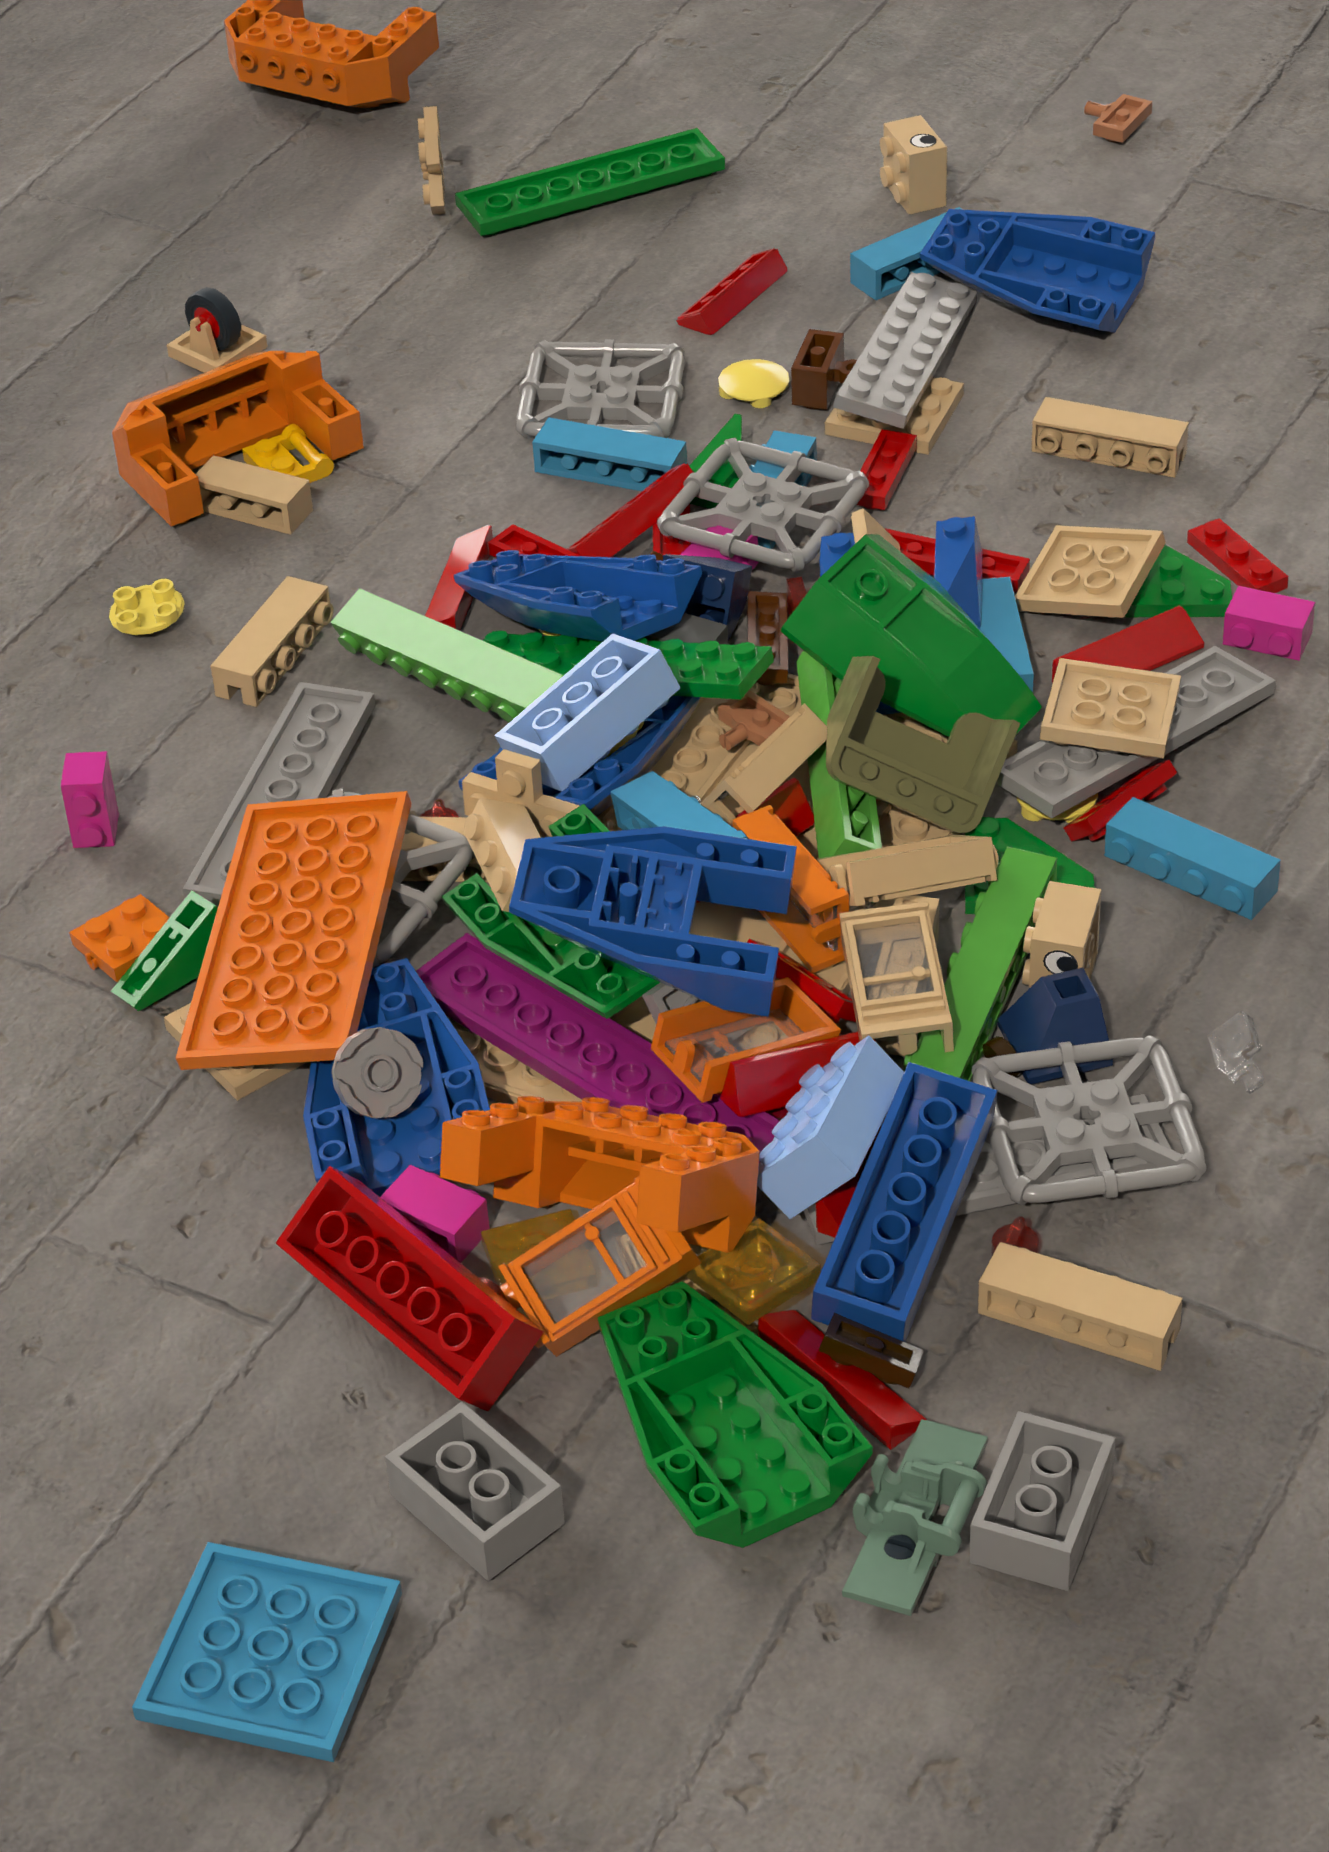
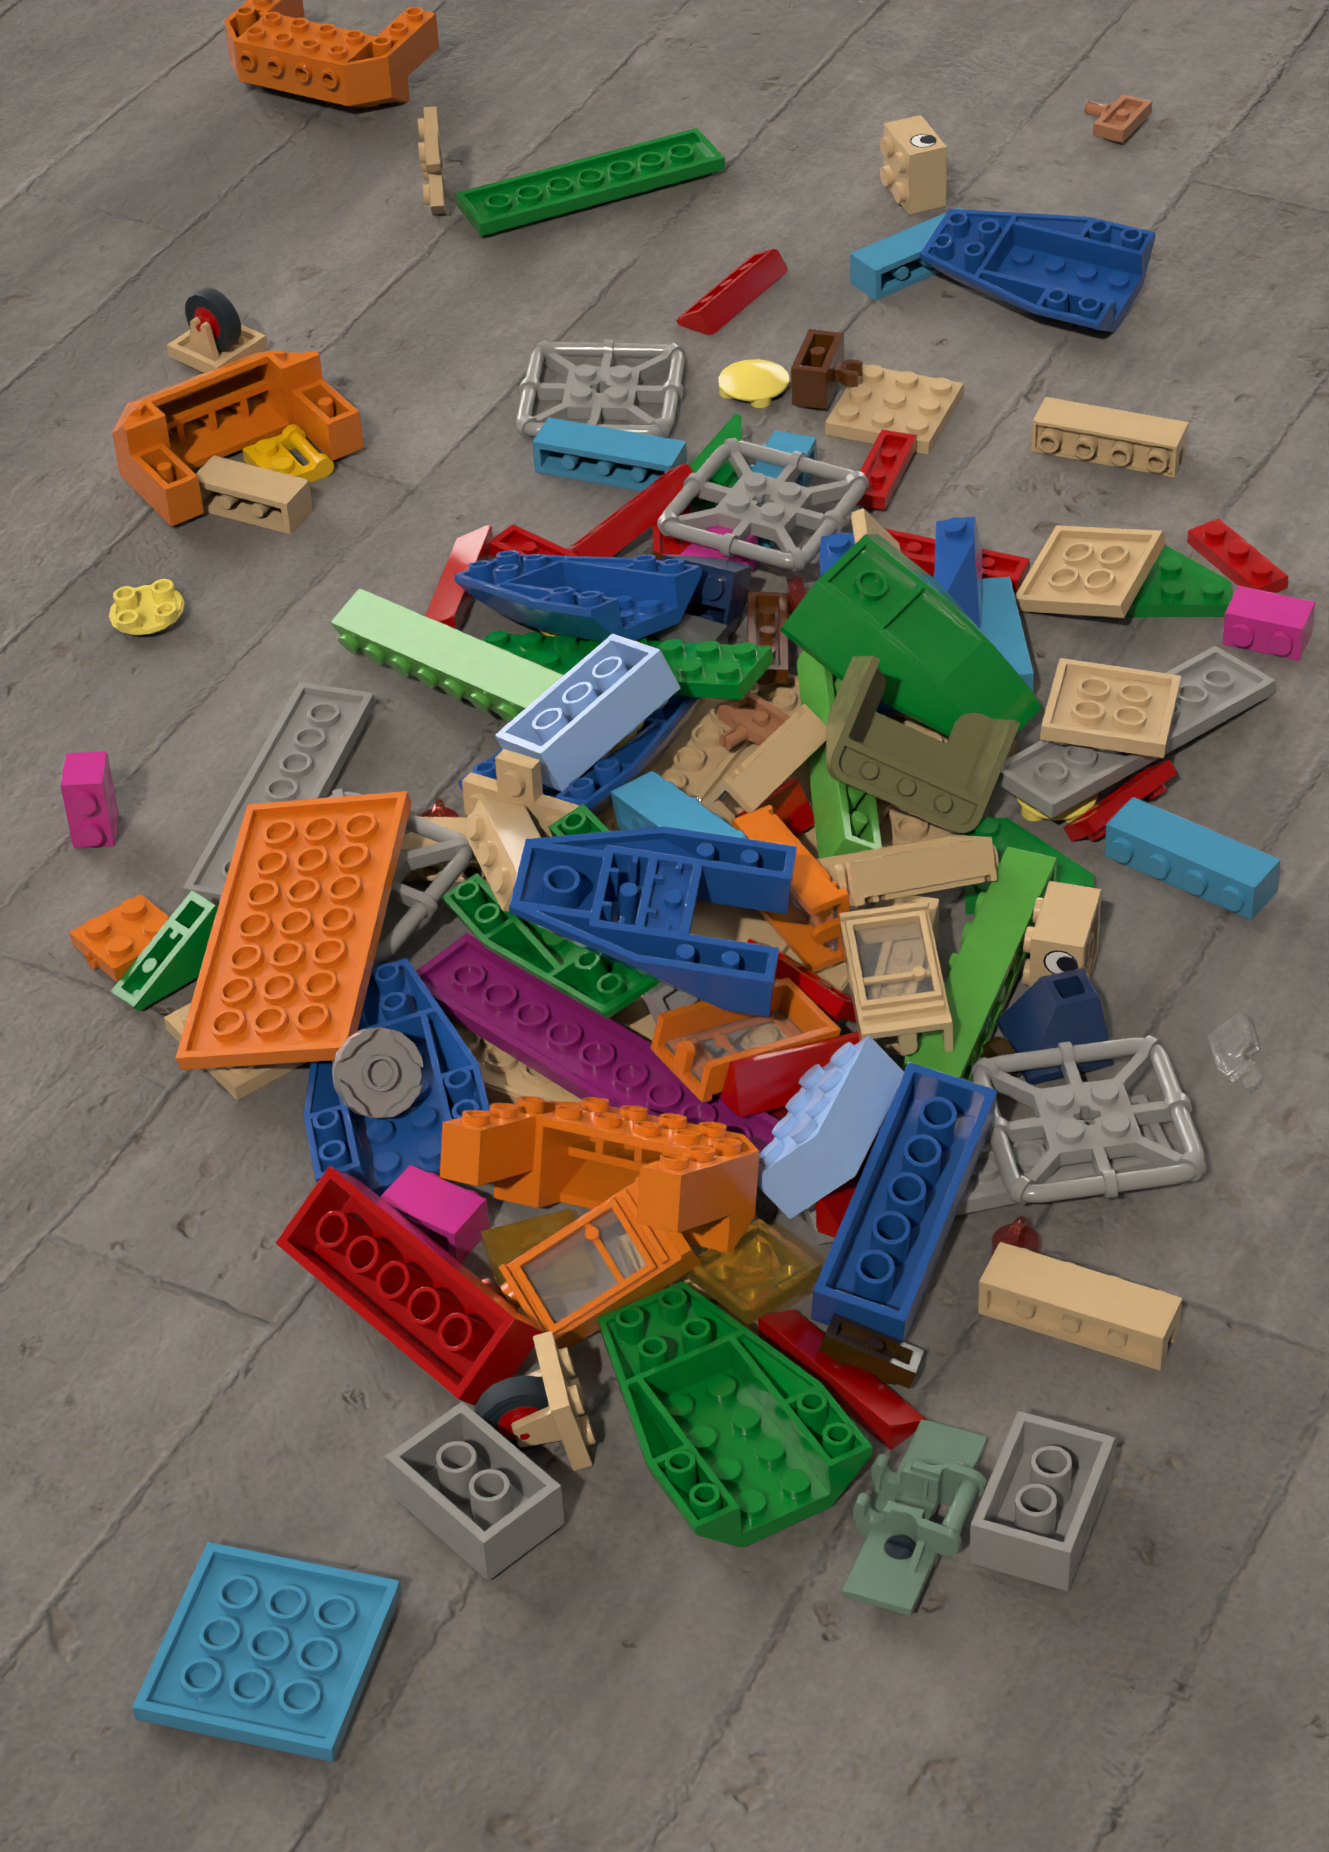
tan brick [211,576,333,707] -> none
light grey plate [834,272,977,429] -> none
red slope [1052,606,1204,683] -> none
none -> tan plate [475,1331,596,1471]

